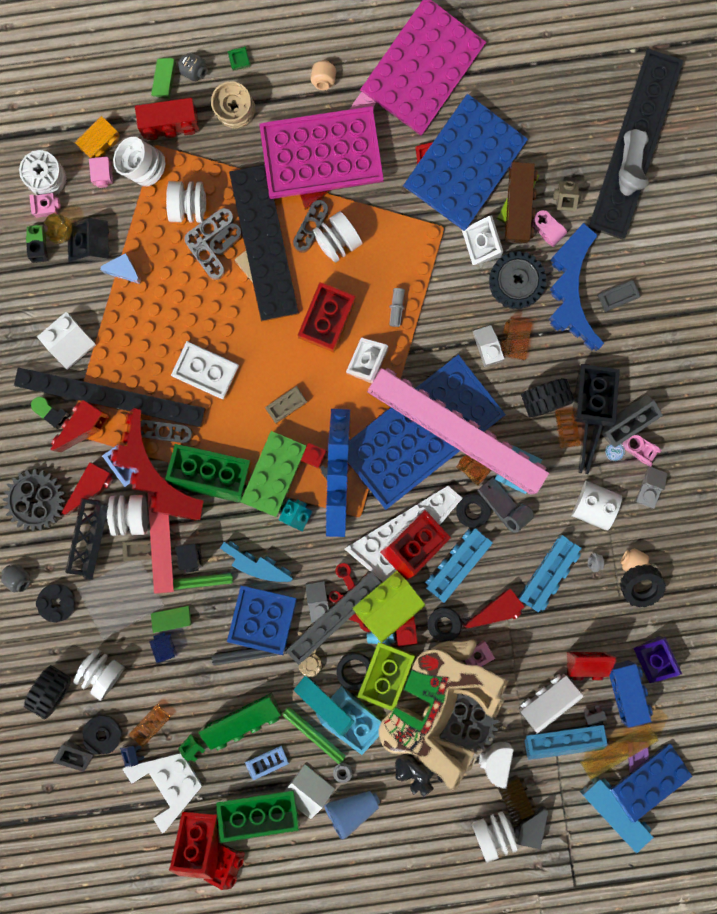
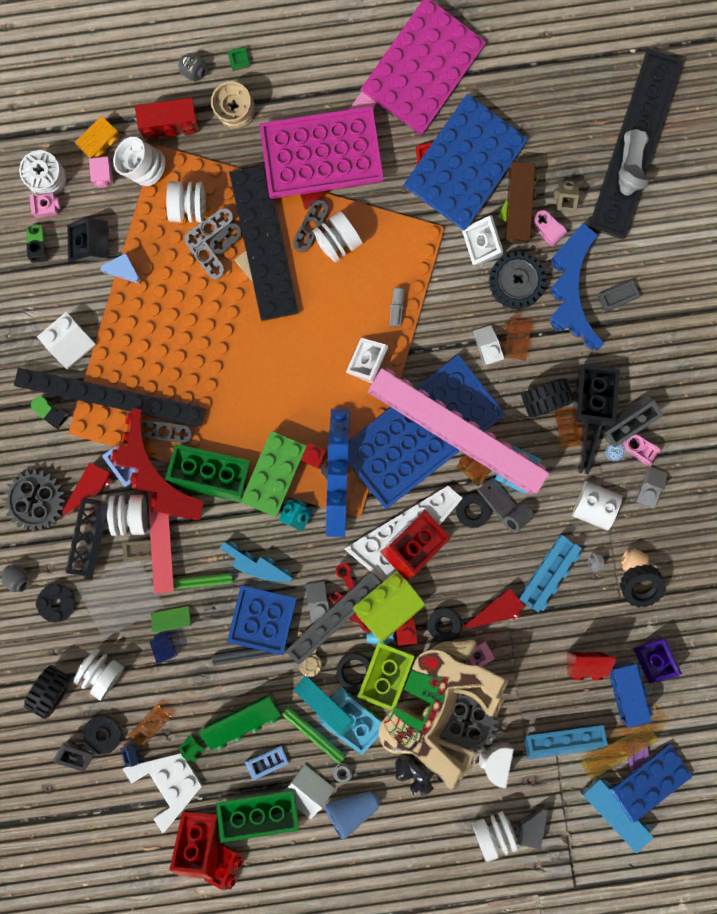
clear yellow hair [44,213,72,244] -> none
red slope [51,400,109,453] -> none
bright green slope [151,58,176,99] -> none
white tile [171,341,239,400] -> none
black brick [176,543,203,573] -> none
dark tan plate [265,386,308,424] -> none
red brick [298,282,356,352] -> none
light nougat head [311,60,336,90] -> none
dark azure brick [425,528,493,603] -> none
dark brown brick [497,775,536,823] -> none
white slope [518,674,584,733] -> none
dark grey tile [584,705,607,727] -> none

